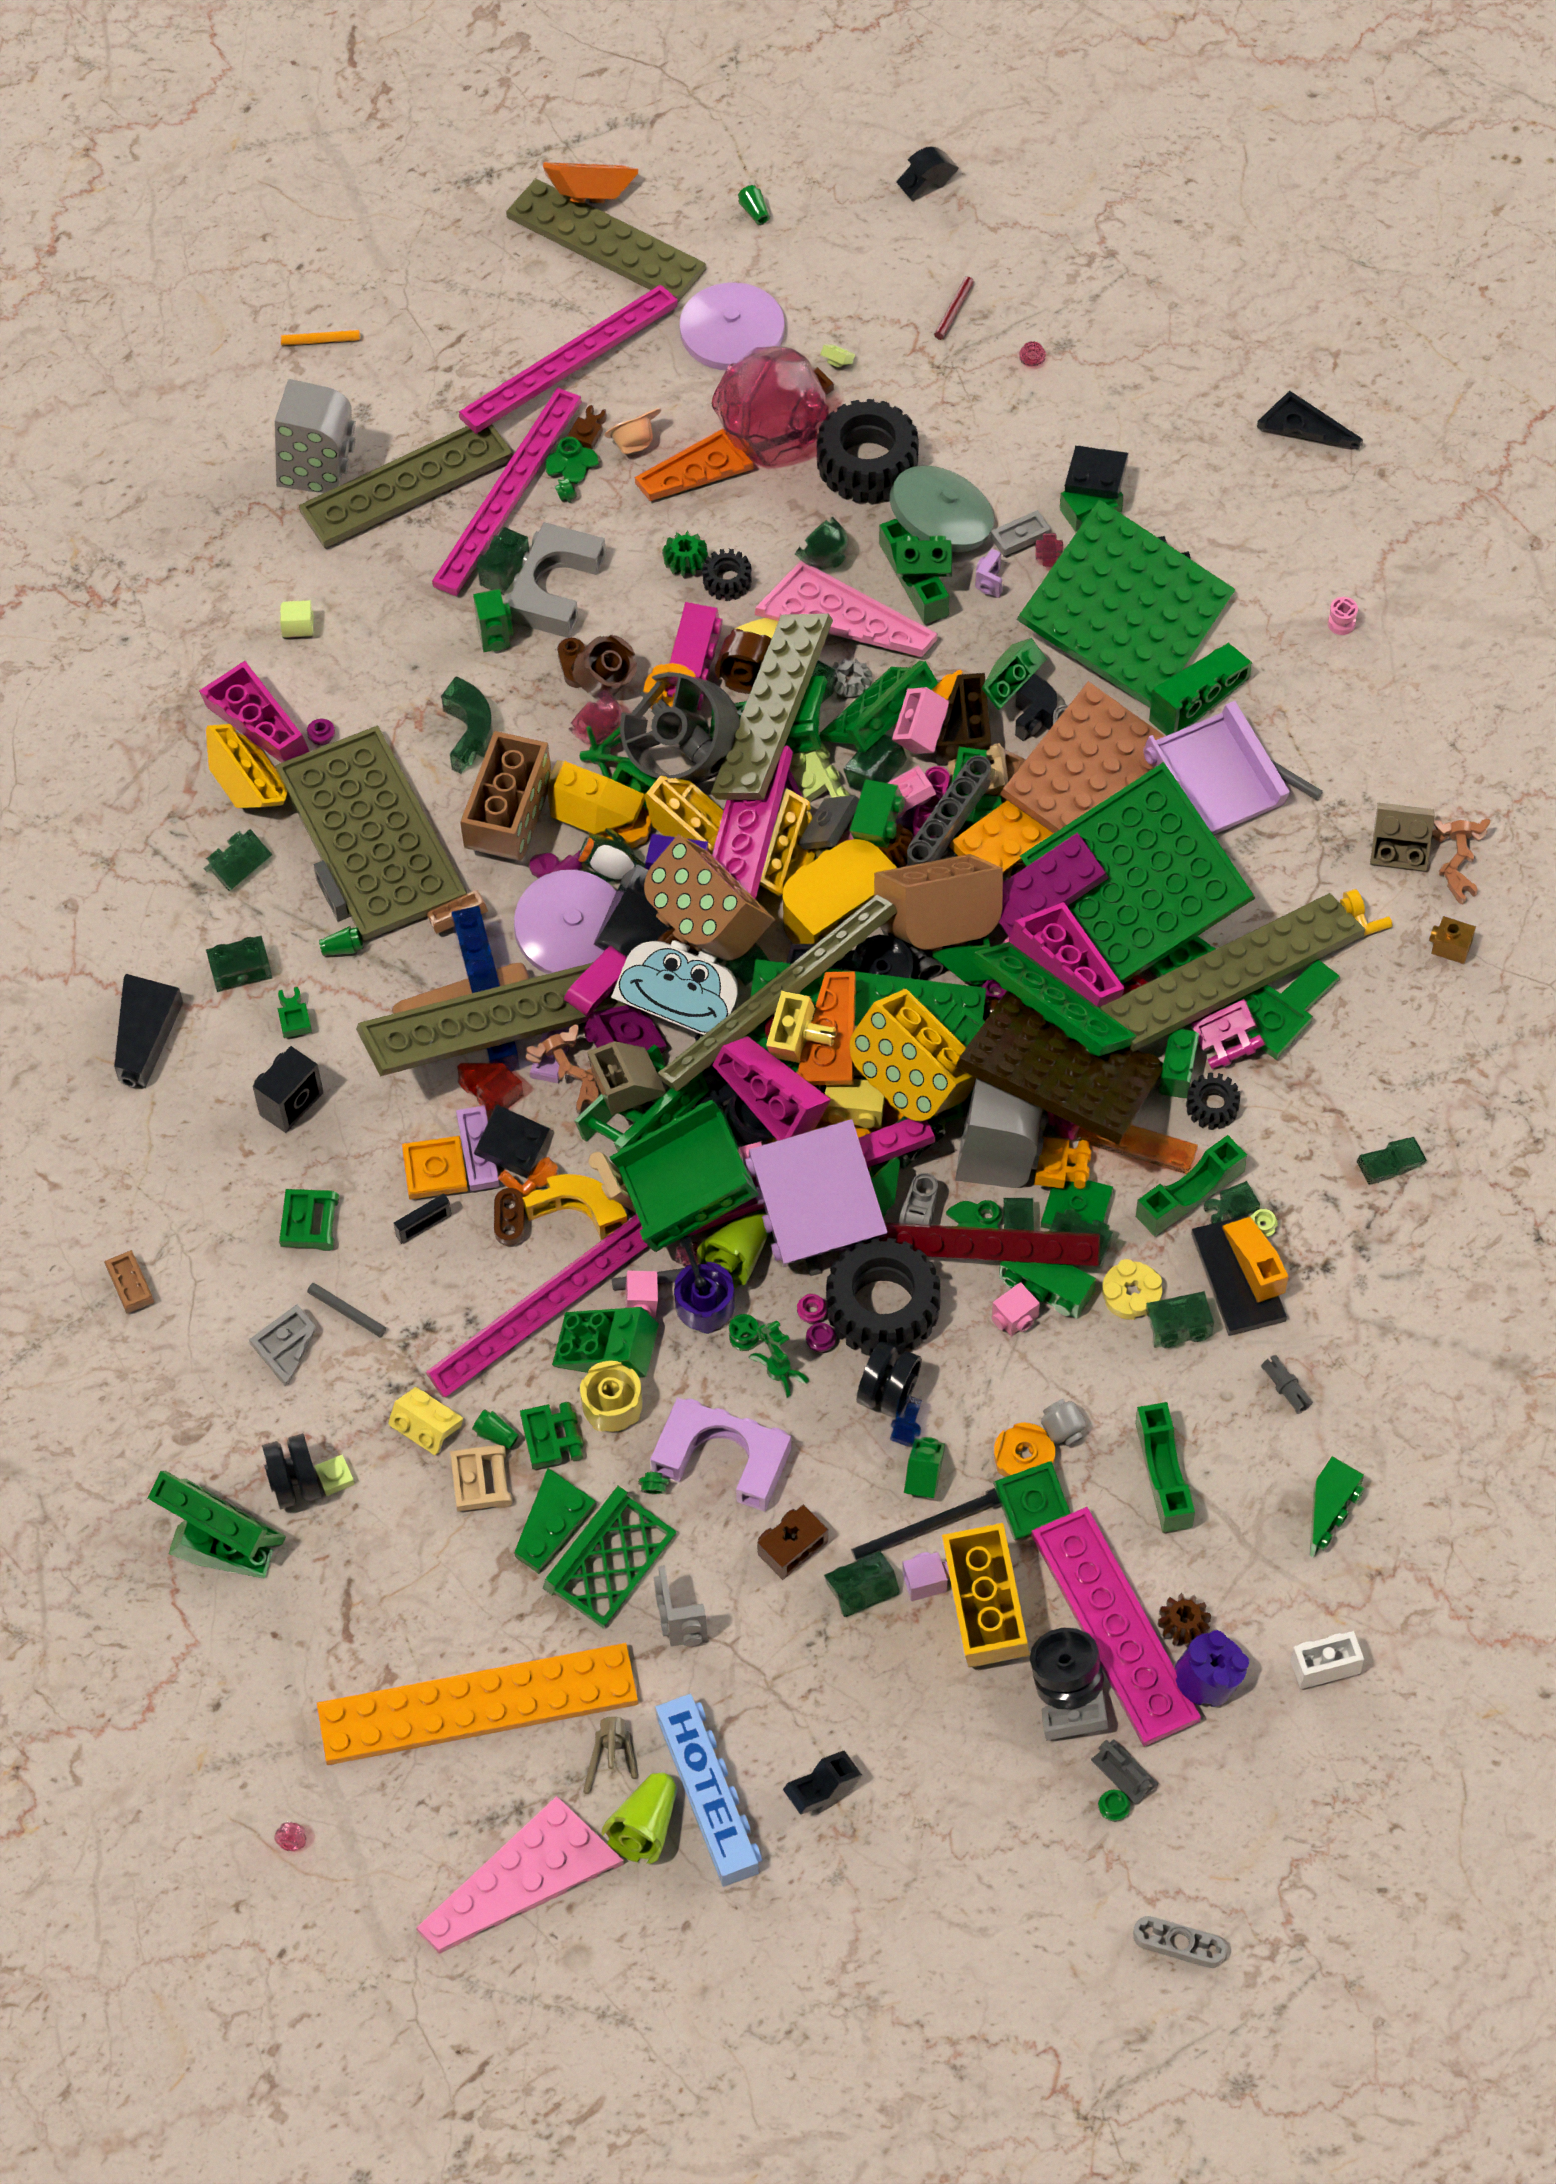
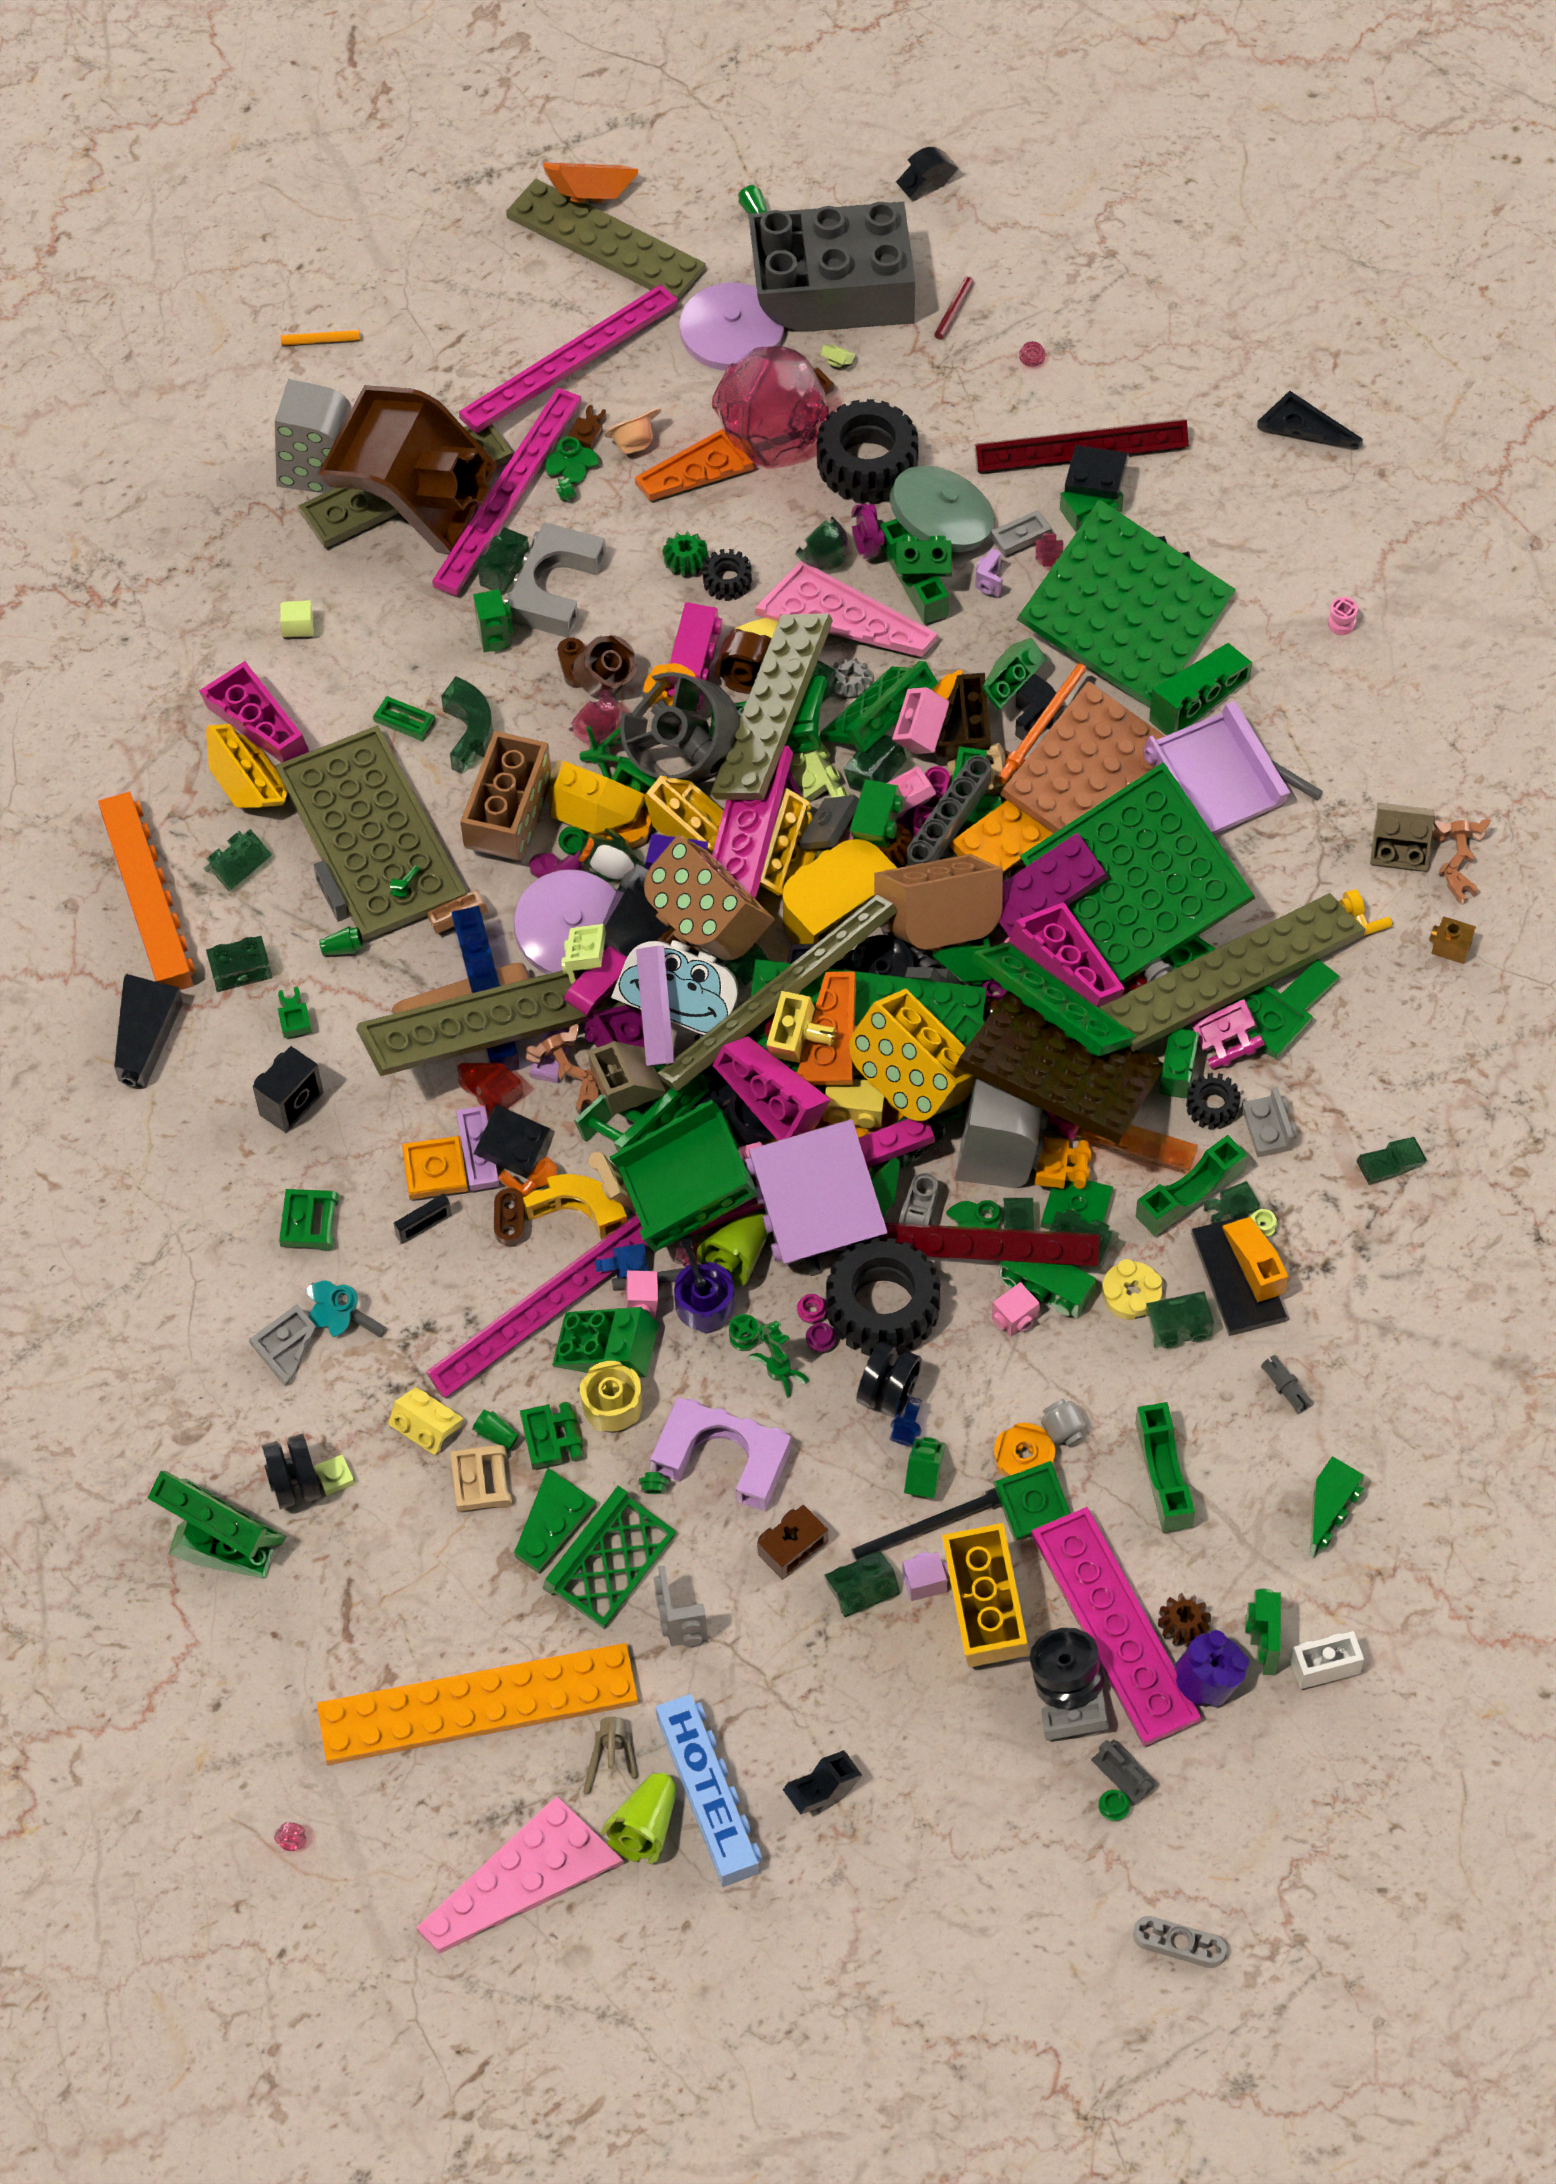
medium nougat plate [104,1250,154,1314] -> none
magenta plate [307,718,335,745] -> none
none -> orange brick [98,791,196,990]
none -> teal plate [306,1280,358,1337]
none -> reddish brown piece [318,385,497,553]
none -> green tile [373,696,436,741]
none -> green hand [390,865,420,897]
none -> green plate [558,826,587,854]
none -> yellowish green bracket [561,924,606,984]
none -> blue plate [595,1243,648,1278]
none -> lavender tile [636,946,674,1066]
none -> dark grey brick [748,201,915,332]
none -> magenta plate [851,504,885,559]
none -> dark grey slope [905,967,961,984]
none -> dark red plate [974,419,1189,472]
none -> orange bar [996,663,1086,784]
none -> light grey plate [1145,961,1173,983]
none -> light grey bracket [1241,1087,1297,1158]
none -> green plate [1245,1588,1281,1675]

